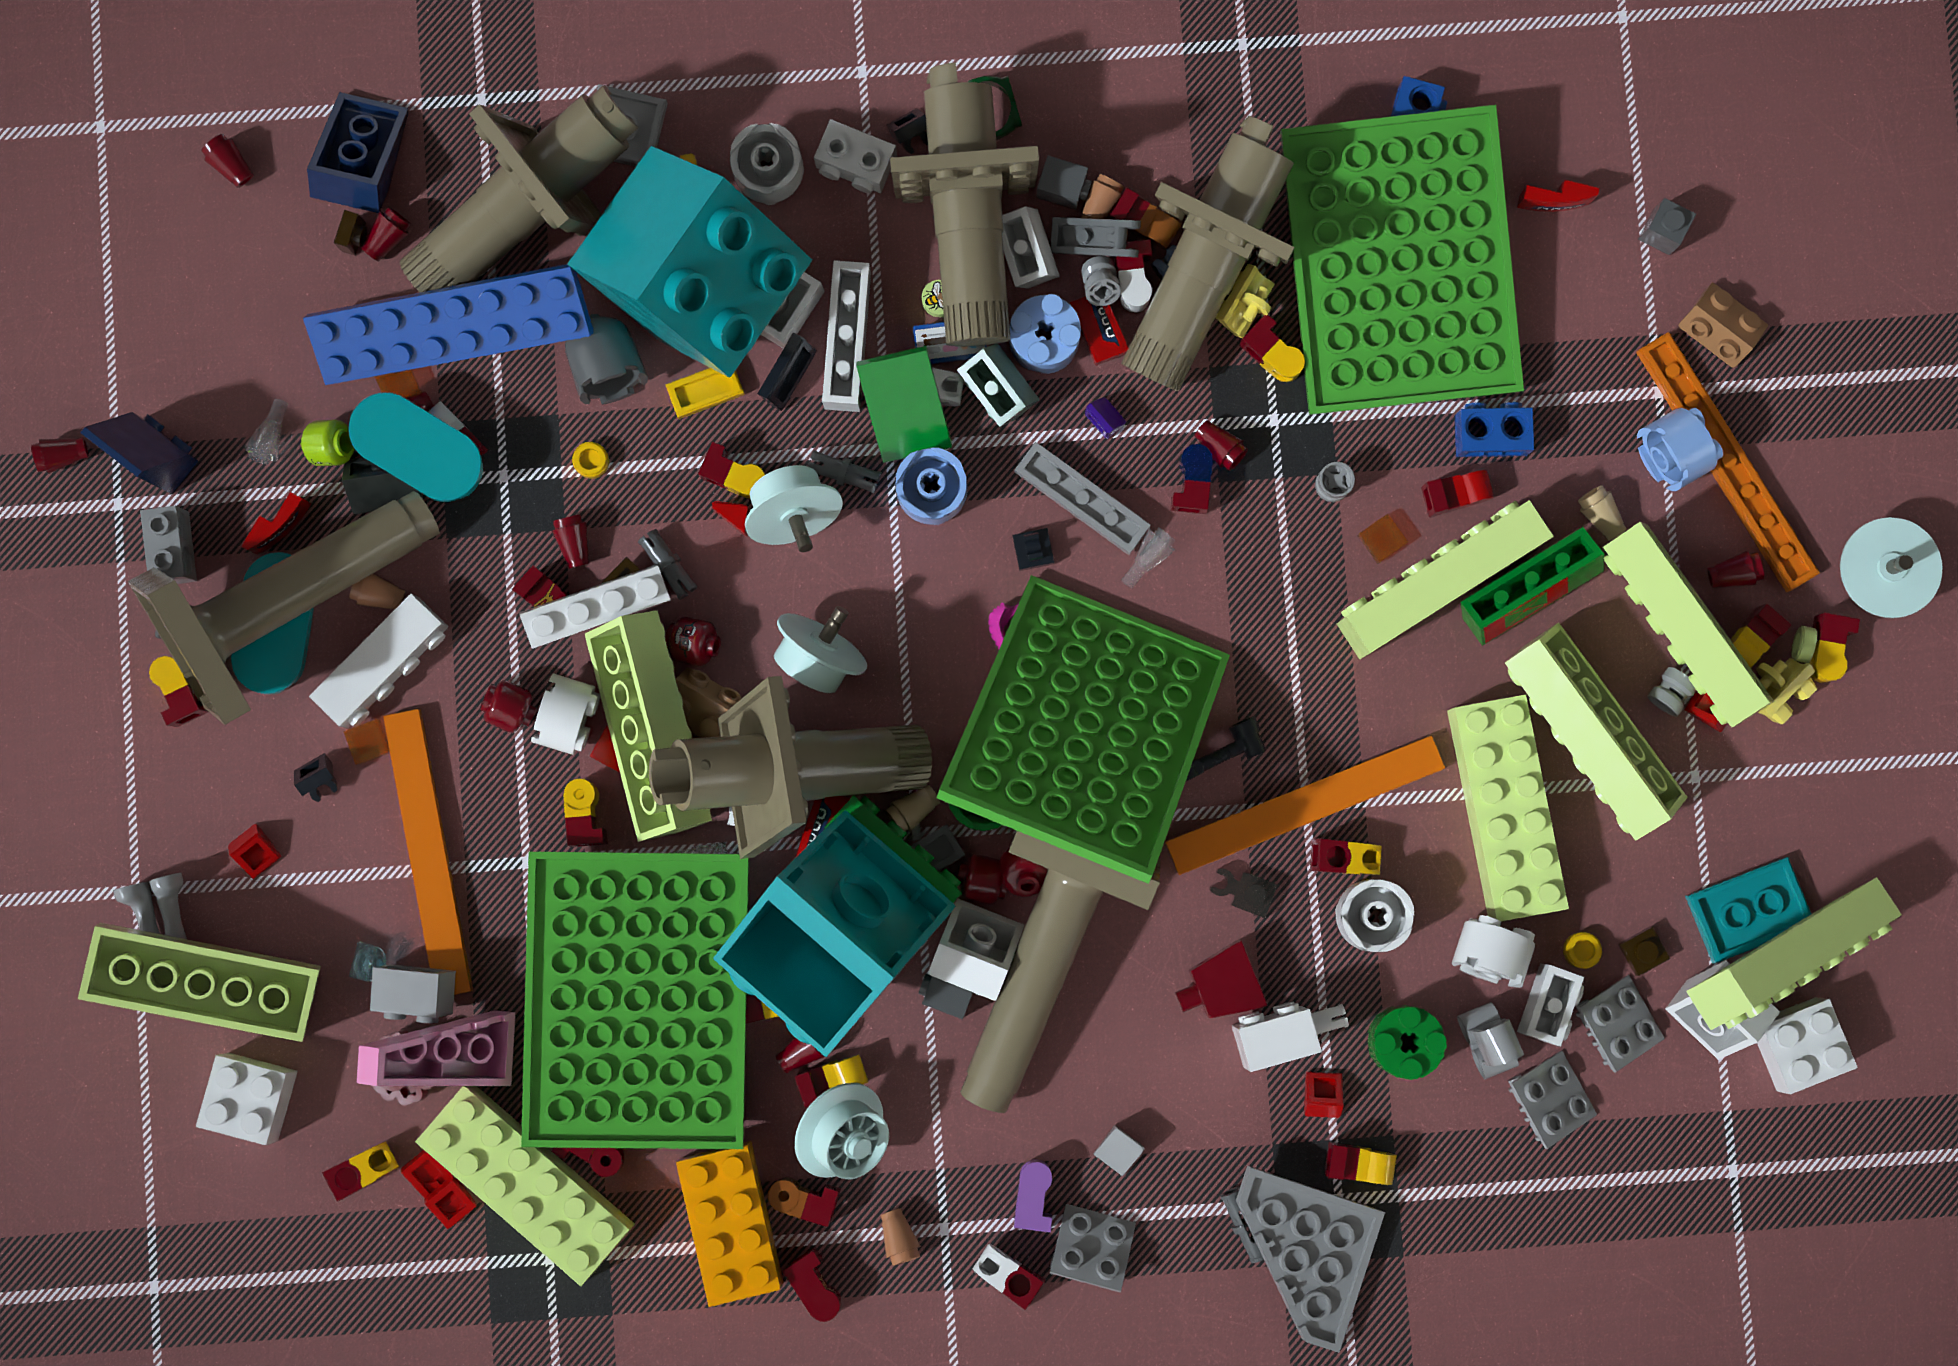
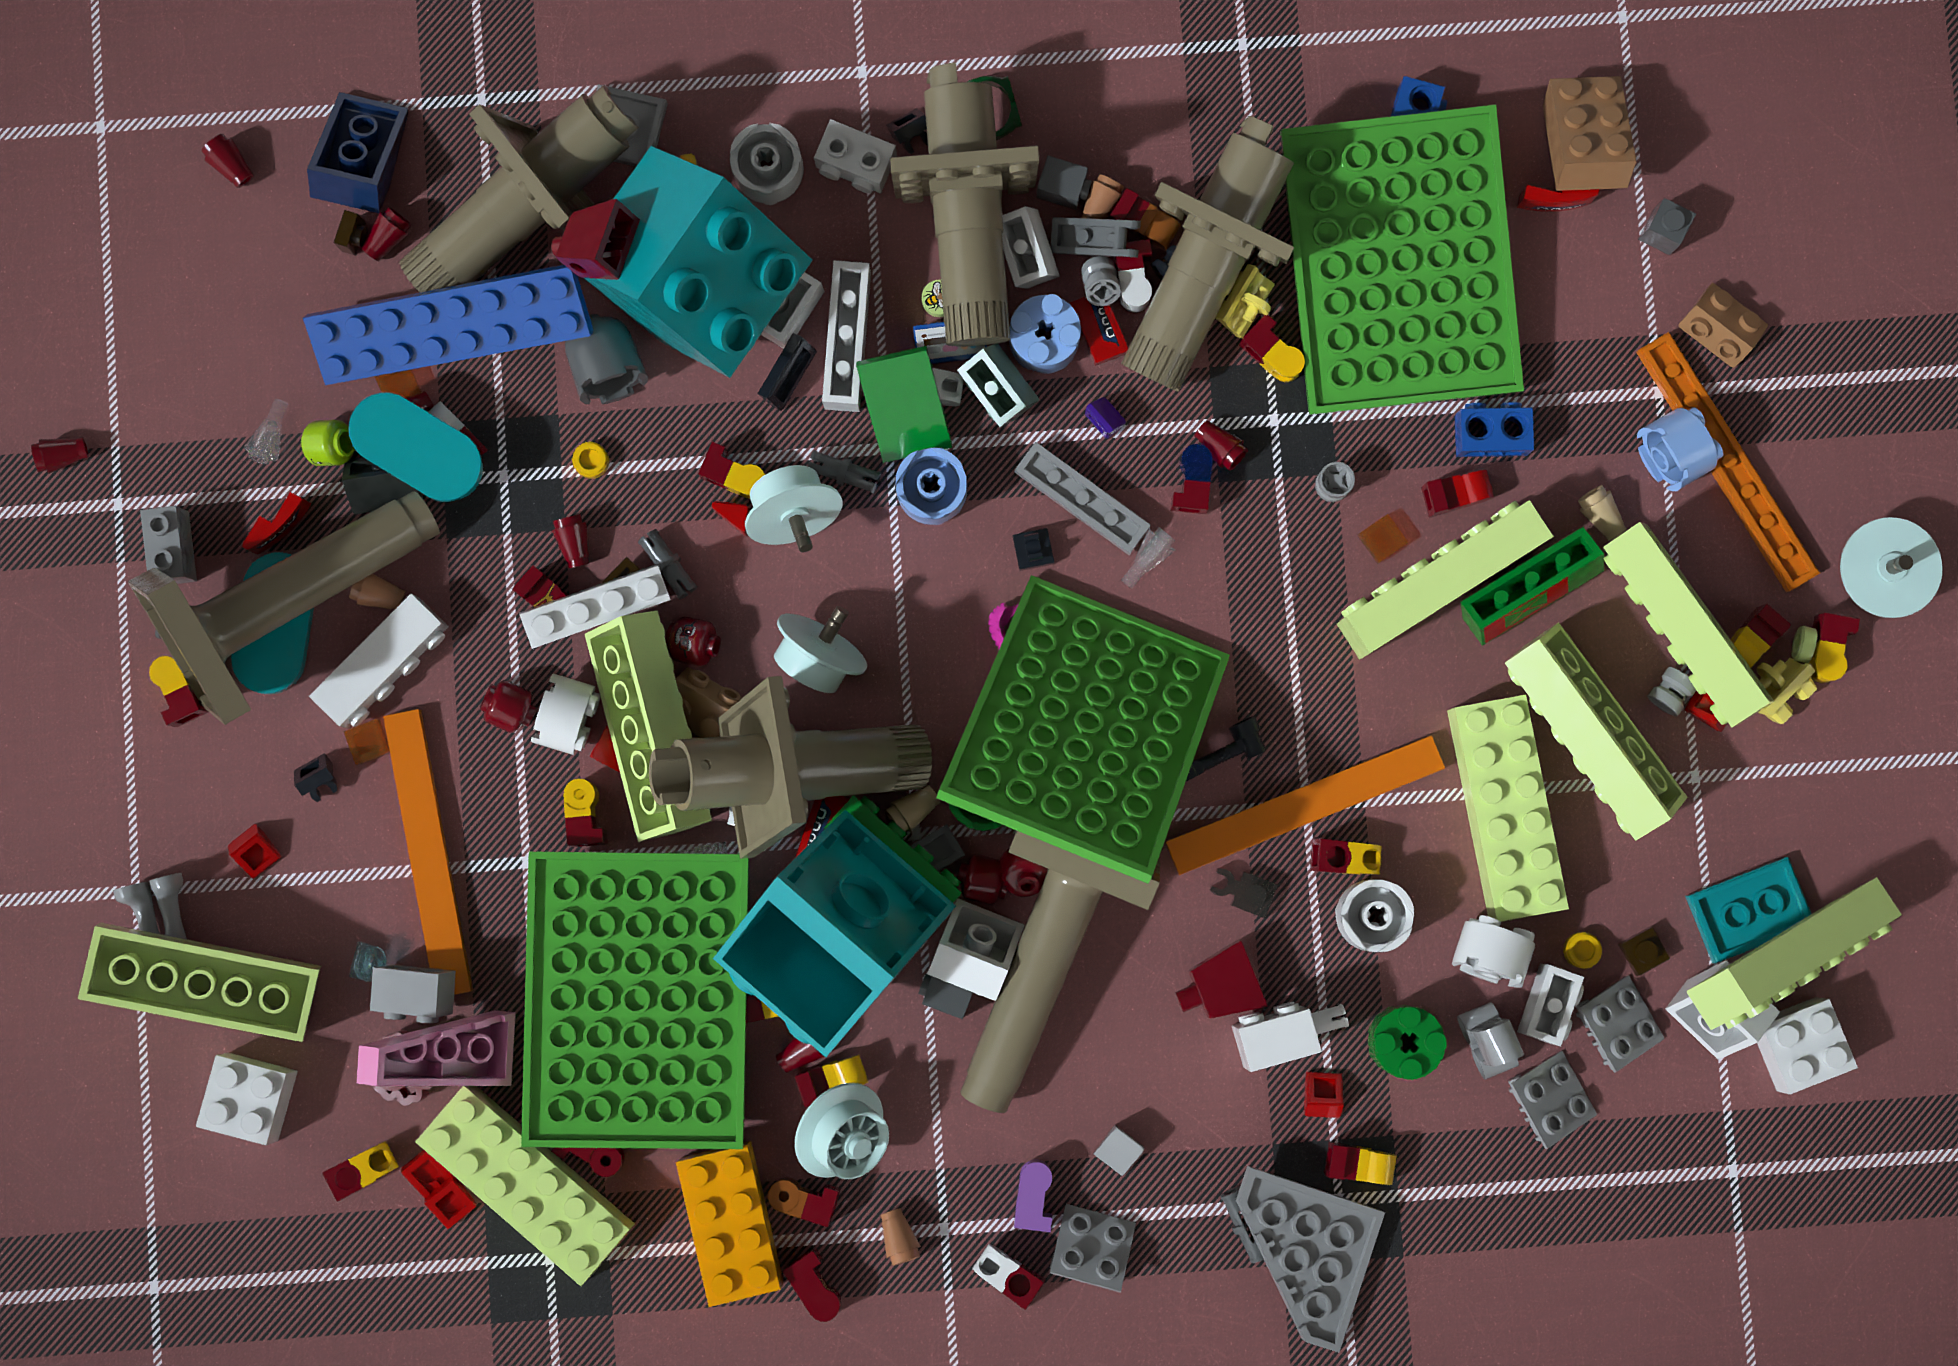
dark blue slope [80,412,198,494] -> none
yellow tile [665,368,745,419] -> none
dark red cone [1707,551,1764,588] -> none
none -> dark red torso [551,199,640,280]
none -> medium nougat brick [1542,76,1636,191]

